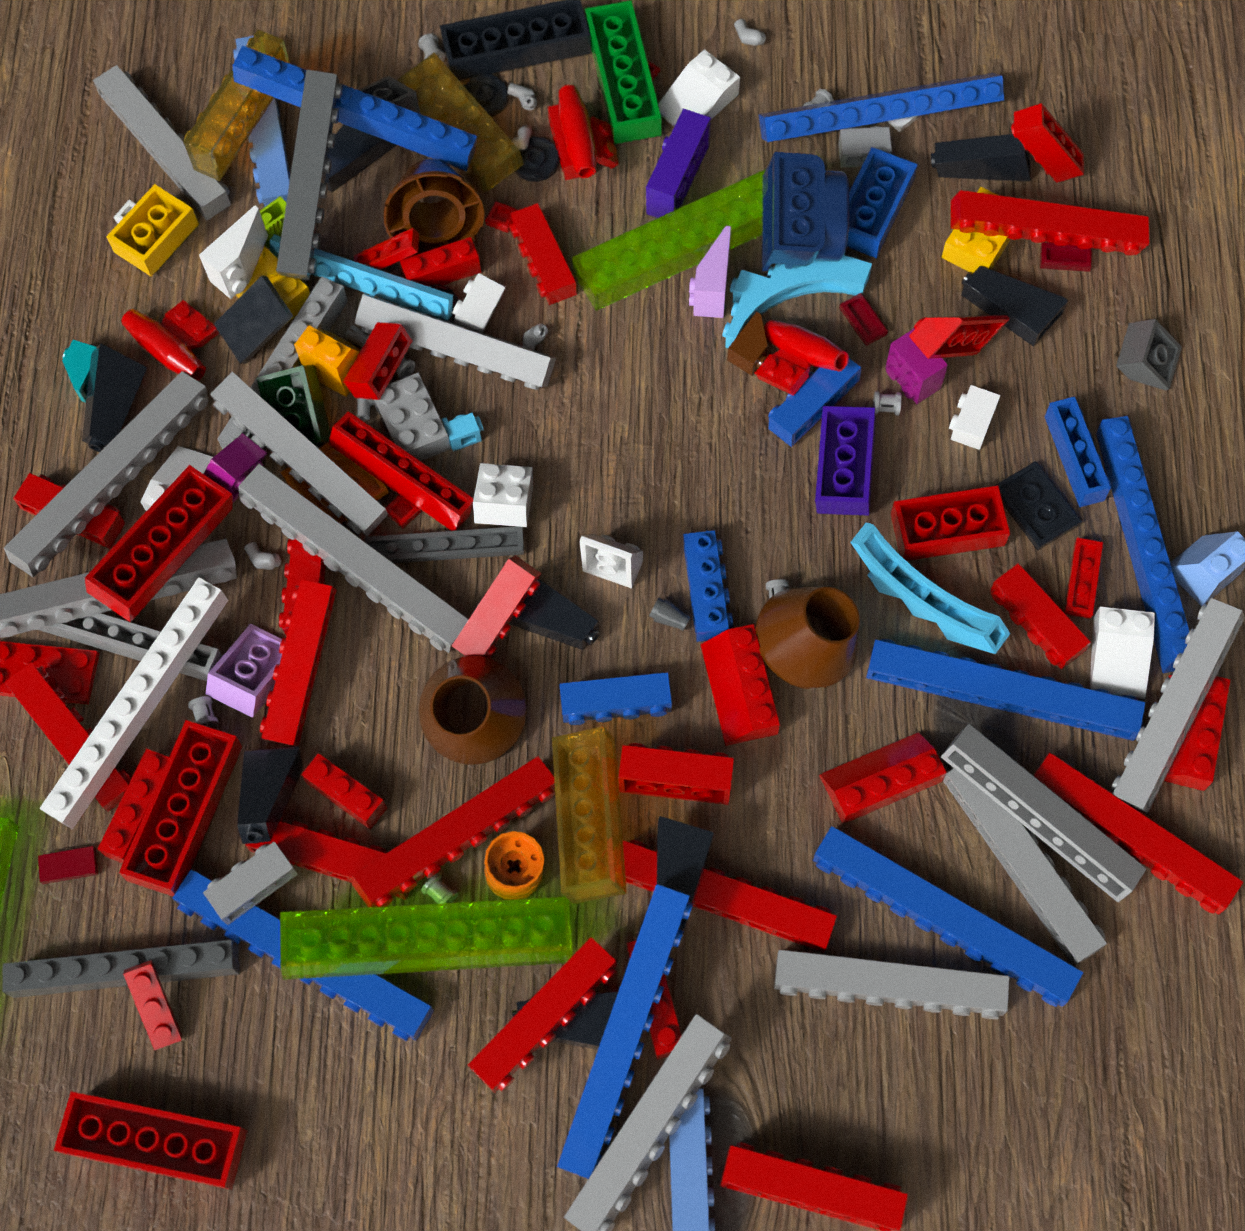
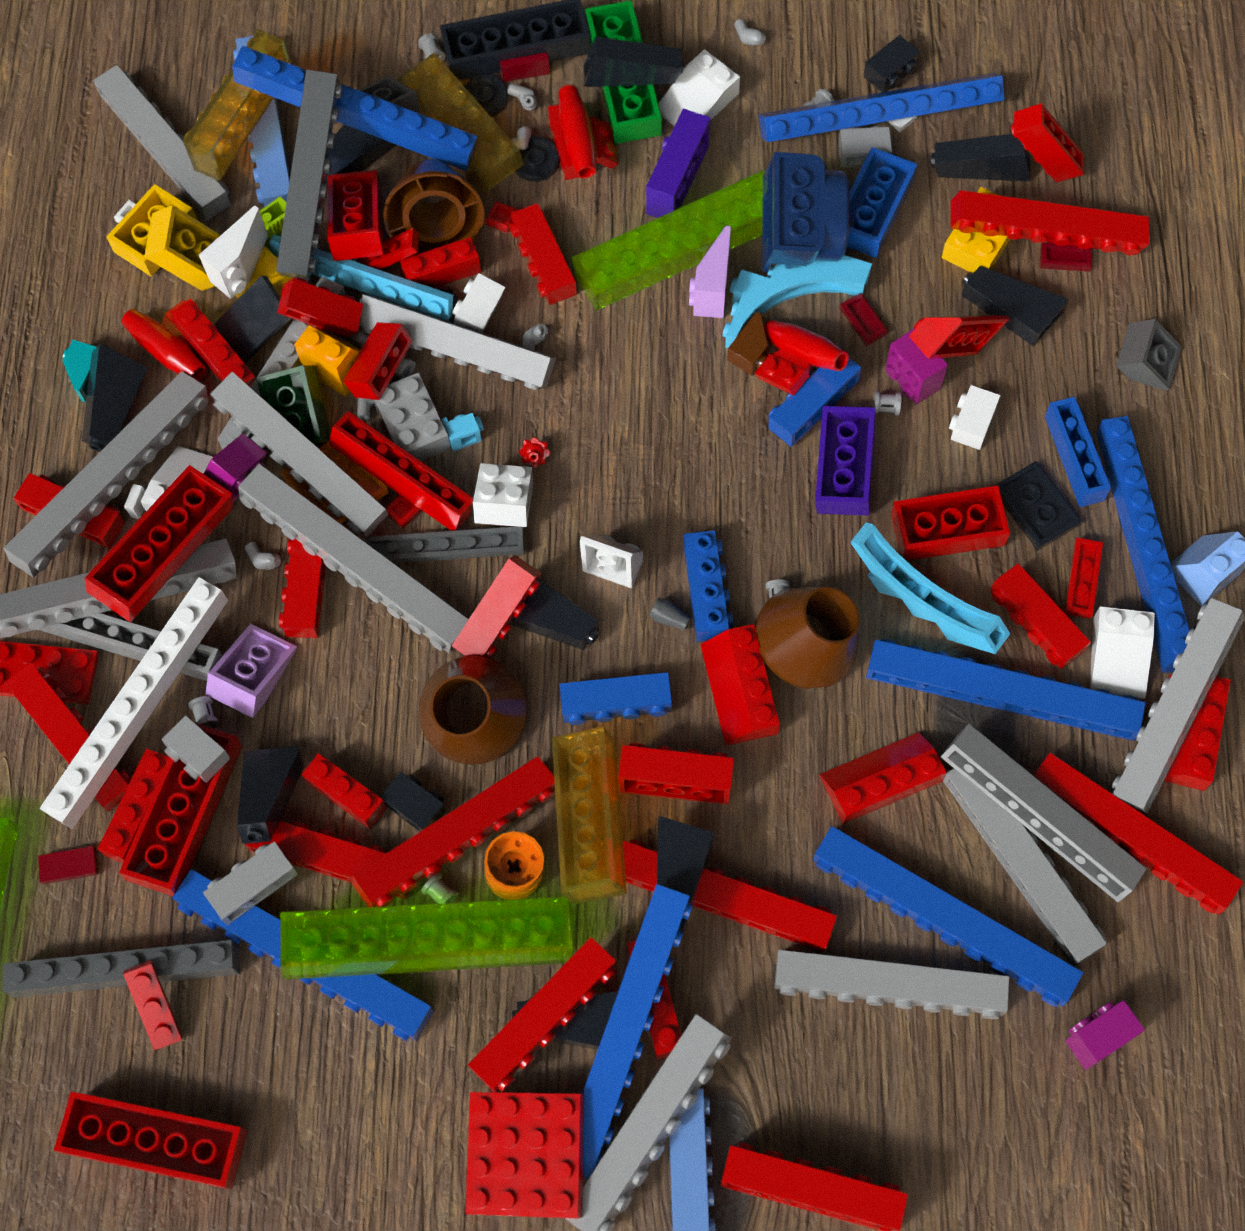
red brick [260,579,337,747] -> none
none -> white tile [124,484,145,519]
none -> yellow brick [144,205,221,291]
none -> light grey brick [161,715,230,783]
none -> red brick [170,298,255,387]
none -> red brick [277,278,363,338]
none -> red brick [327,169,383,261]
none -> black brick [380,772,446,832]
none -> red plate [466,1092,584,1219]
none -> dark red tile [500,53,550,82]
none -> red plant [519,437,551,468]
none -> black slope [583,36,684,87]
none -> black brick [863,35,920,92]
none -> magenta brick [1065,1000,1145,1070]

